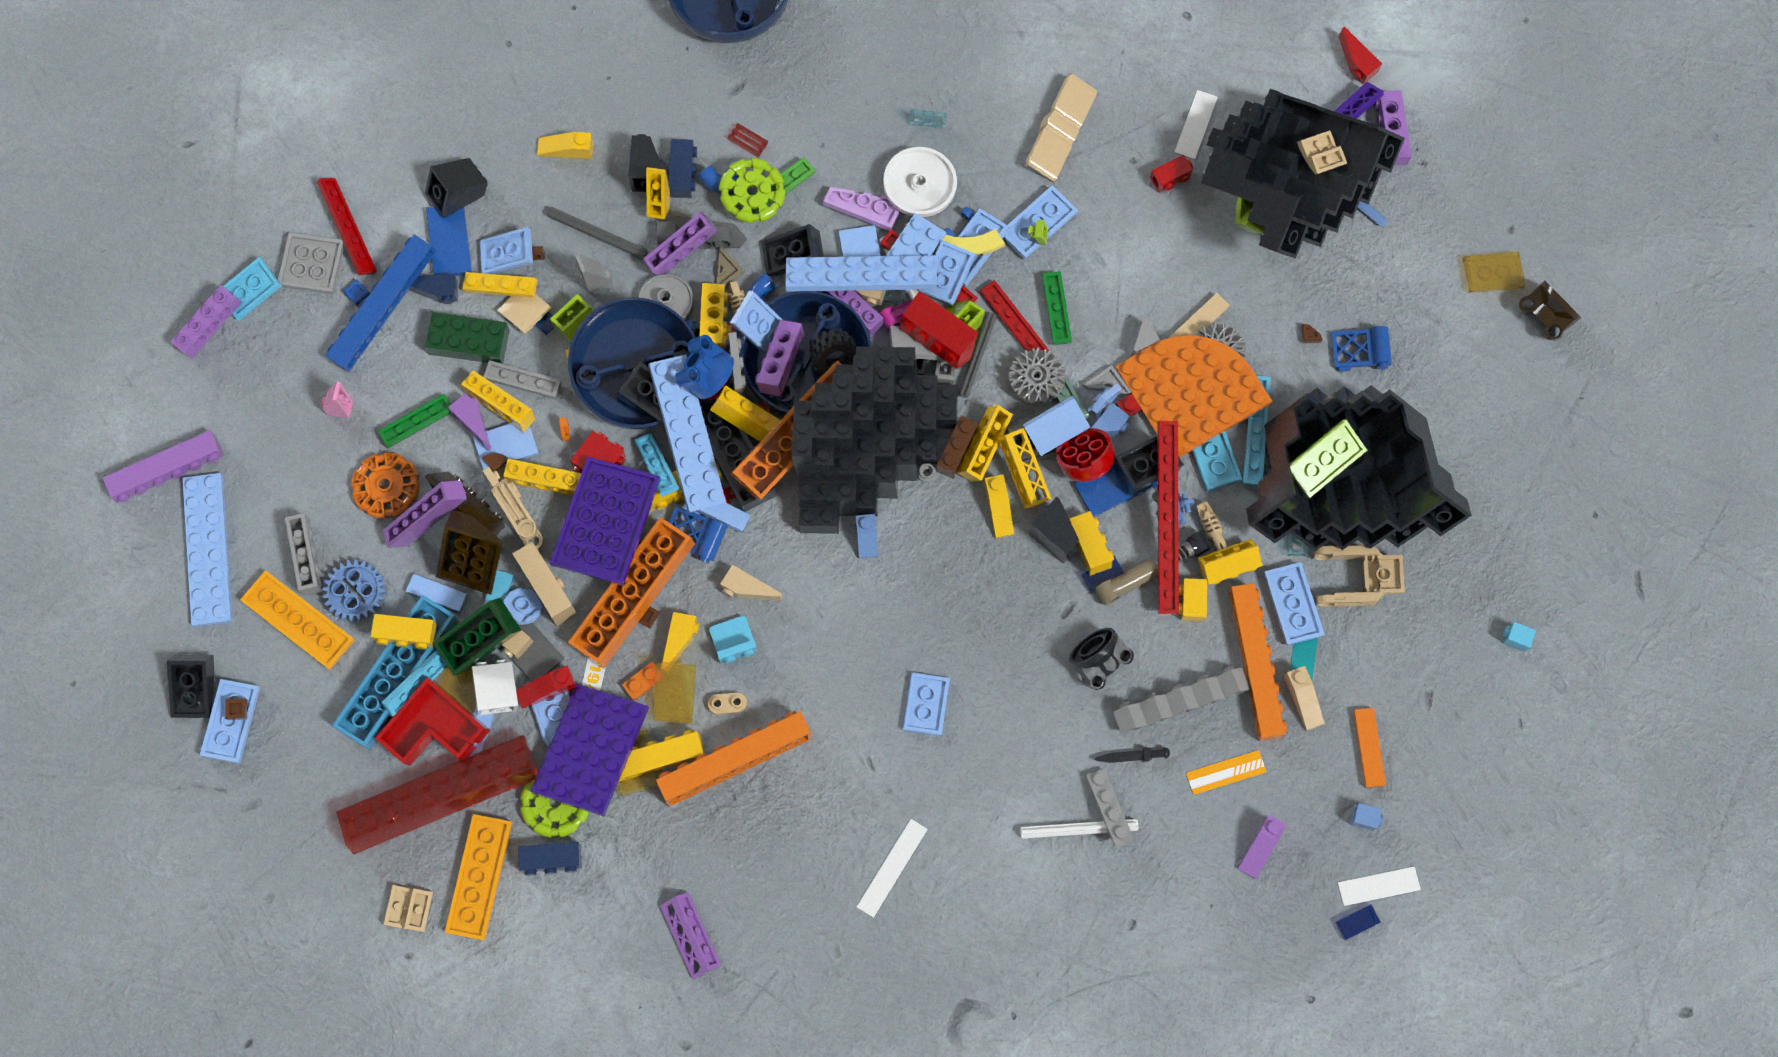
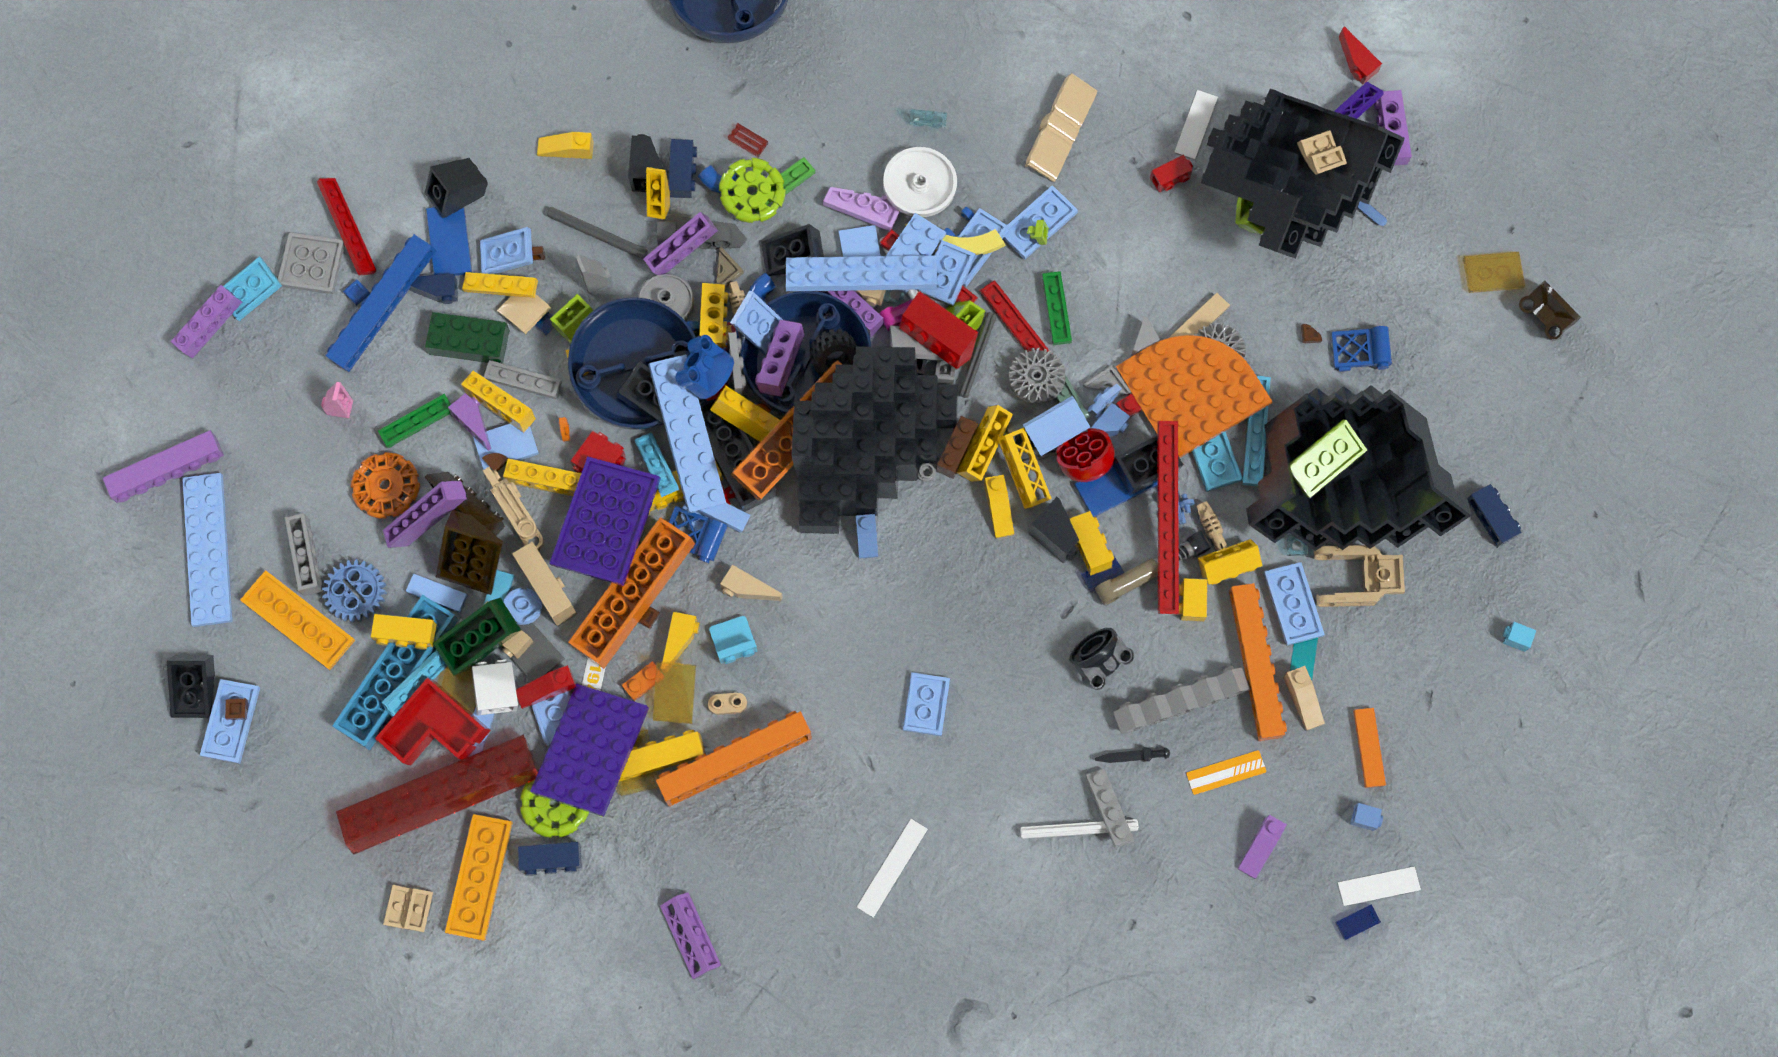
none -> dark blue brick [1467,484,1522,548]

